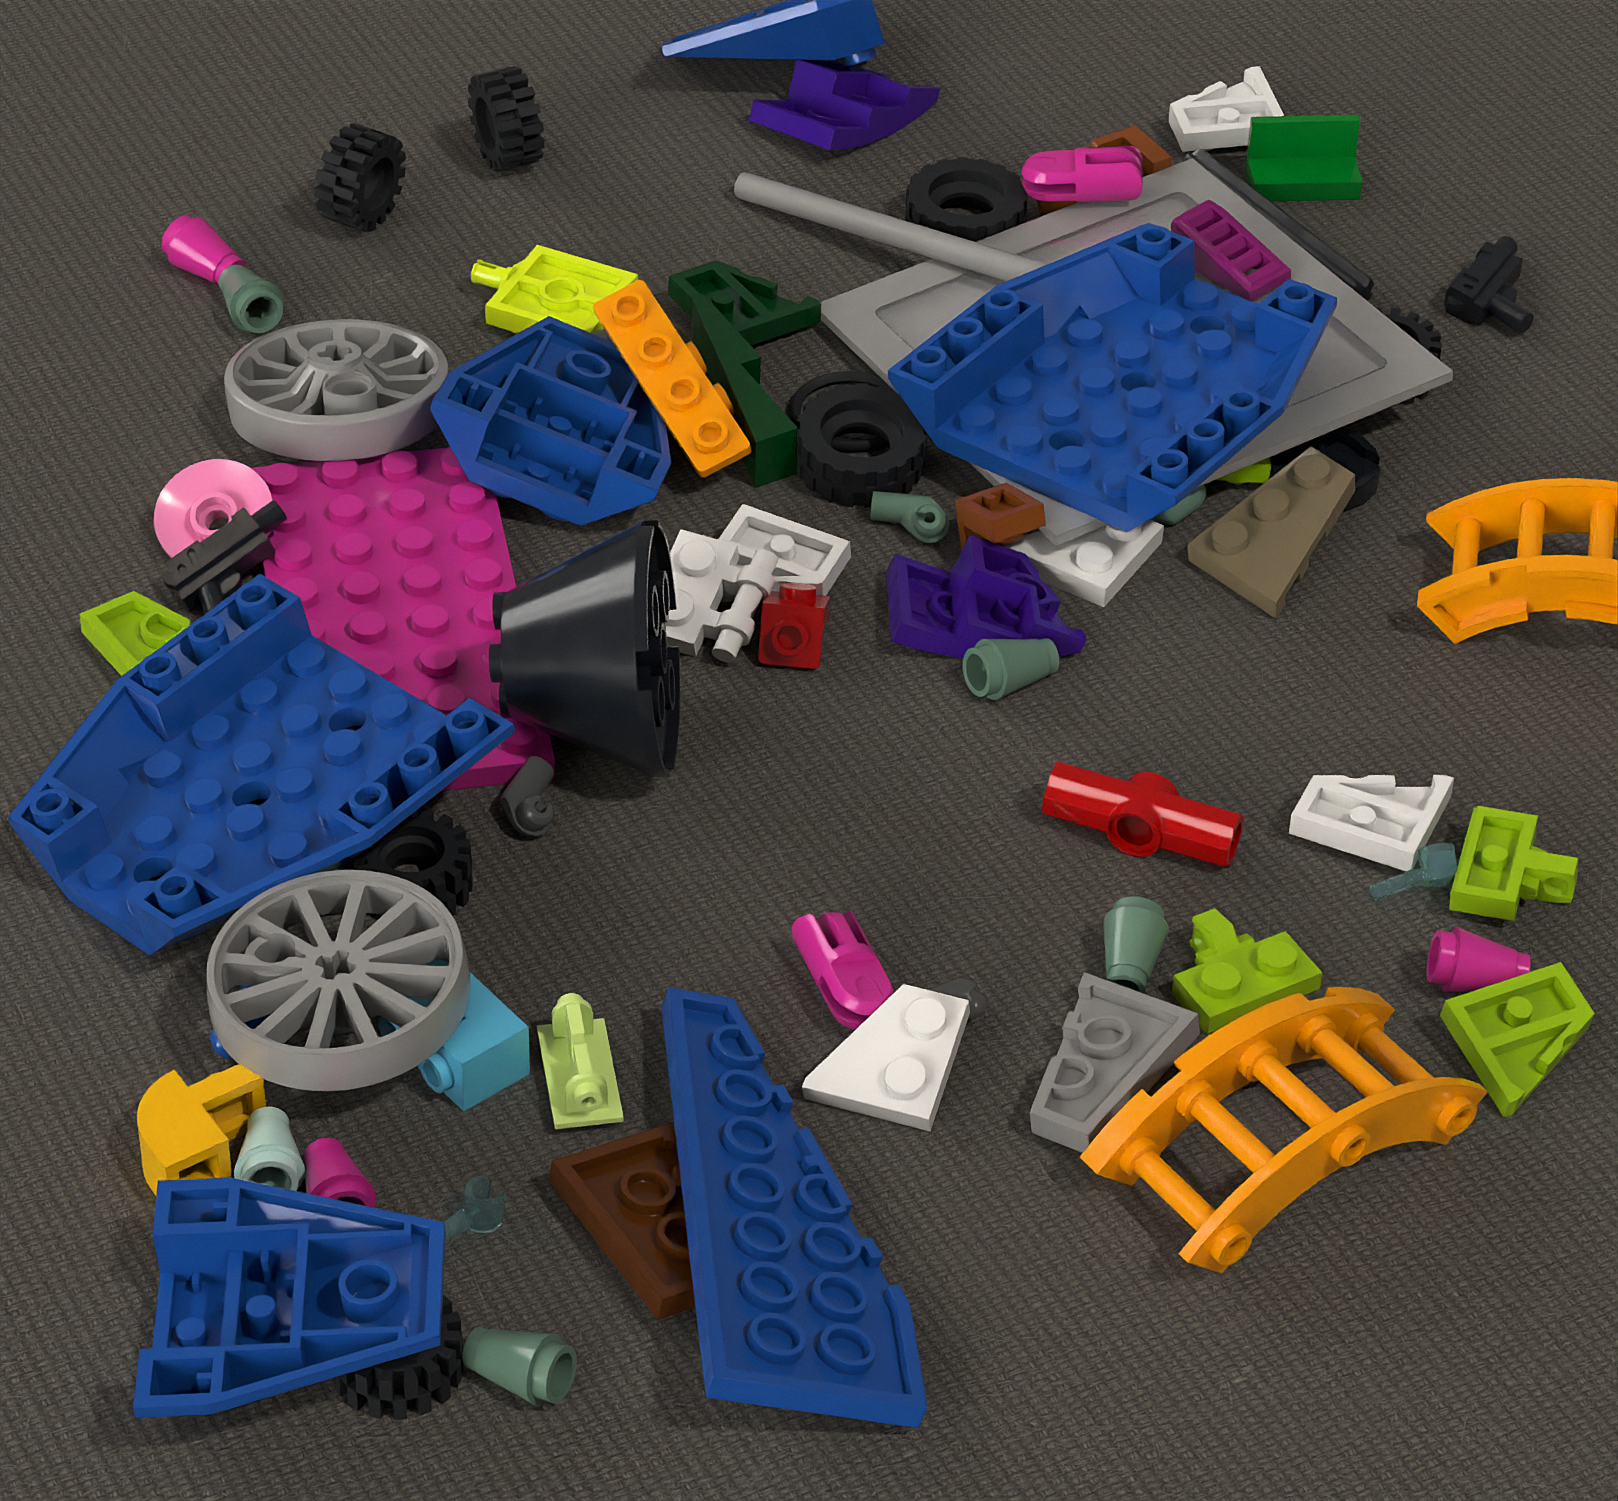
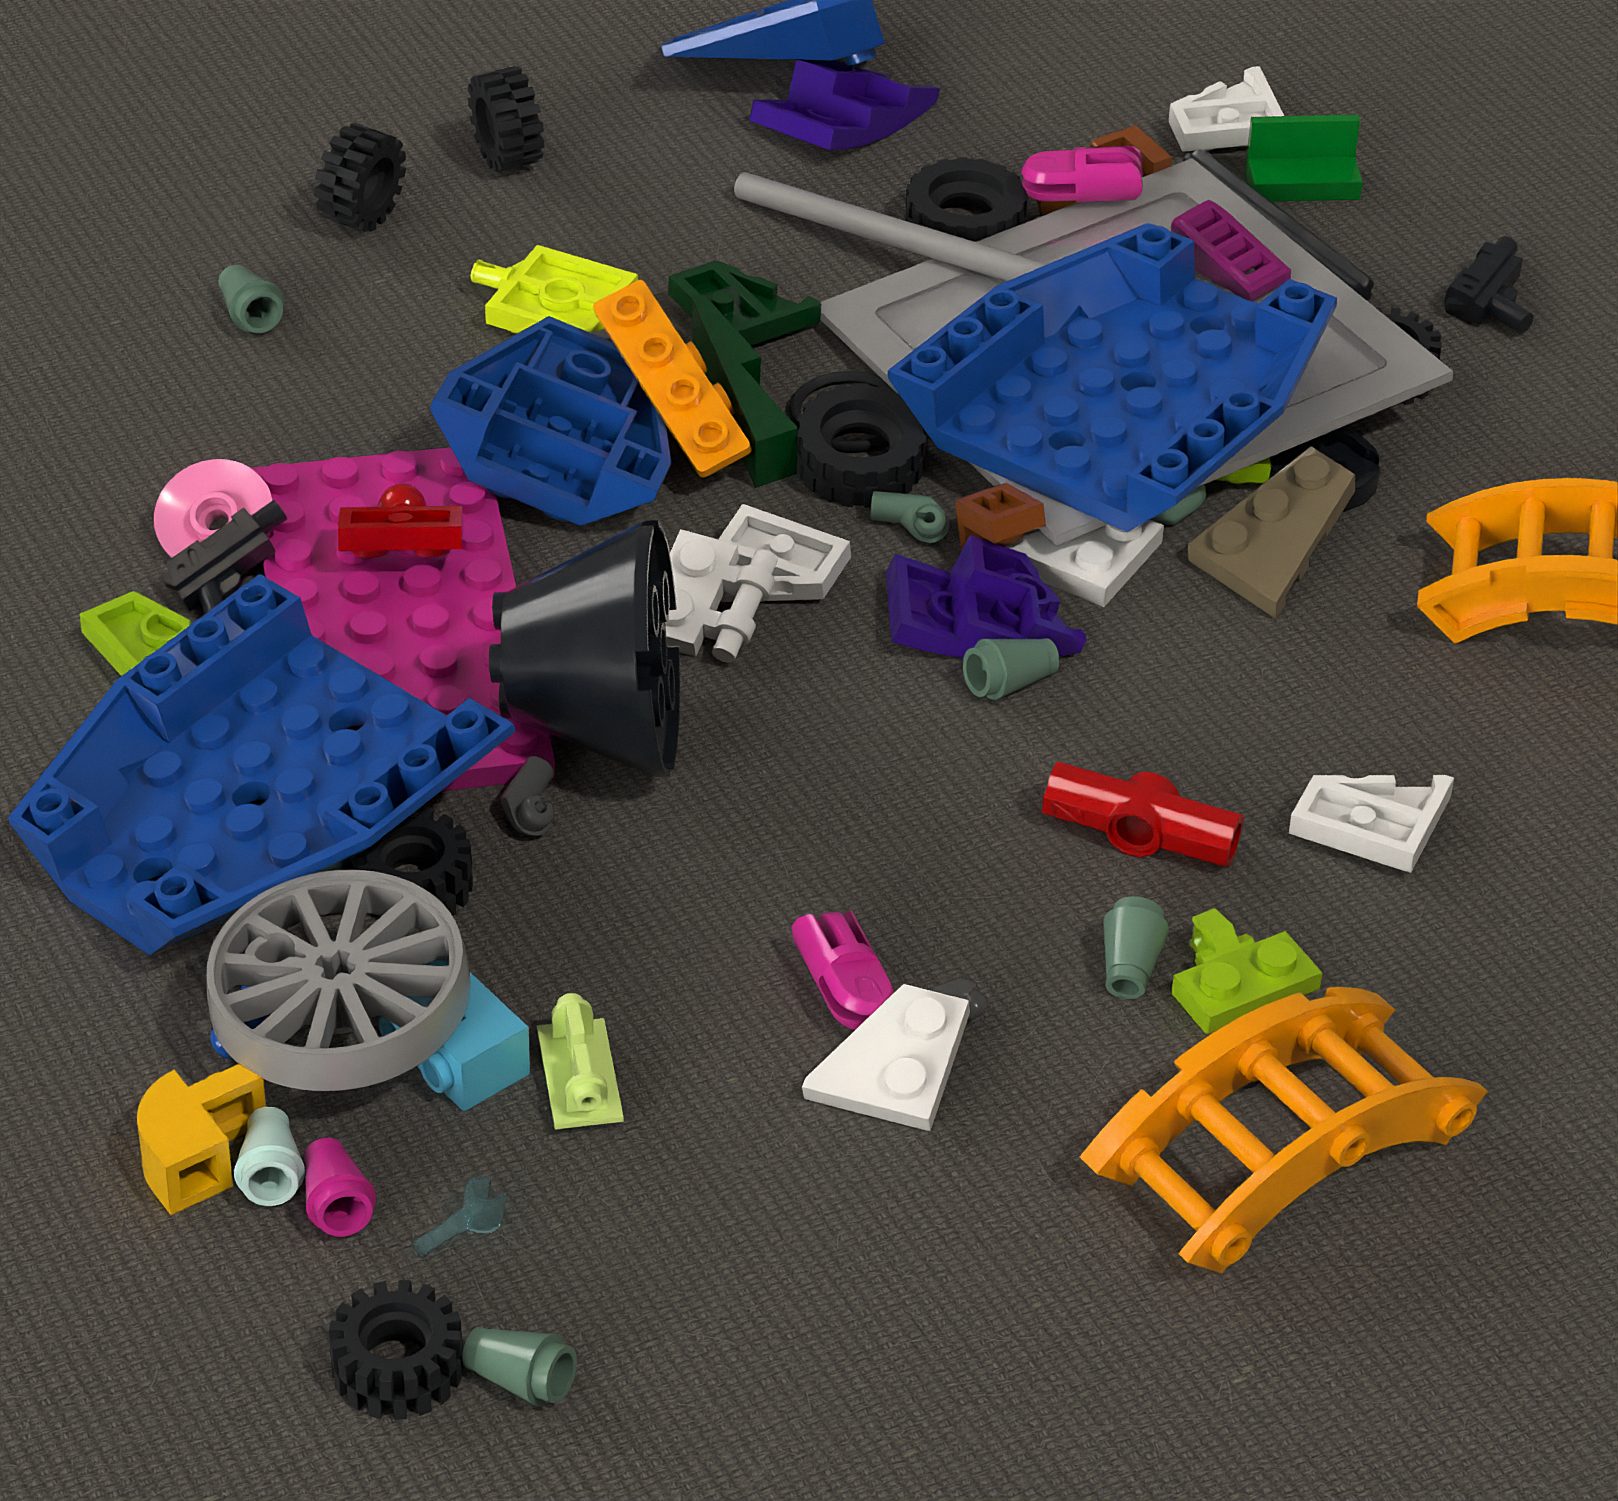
blue wedge [133,1178,446,1418] -> none
dark pink cone [161,215,246,284] -> none
light grey piece [224,319,448,461] -> none
reddish brown wing [548,1123,695,1320] -> none
blue wing [661,987,928,1428] -> none
red bracket [758,583,830,669] -> none
light grey wing [1030,972,1200,1153] -> none
clear light blue hand [1368,843,1457,901] -> none
dark pink cone [1426,926,1531,992] -> none
lime wing [1440,962,1595,1117] -> none
lime hinge [1449,806,1578,921] -> none
none -> red plate [338,484,463,558]

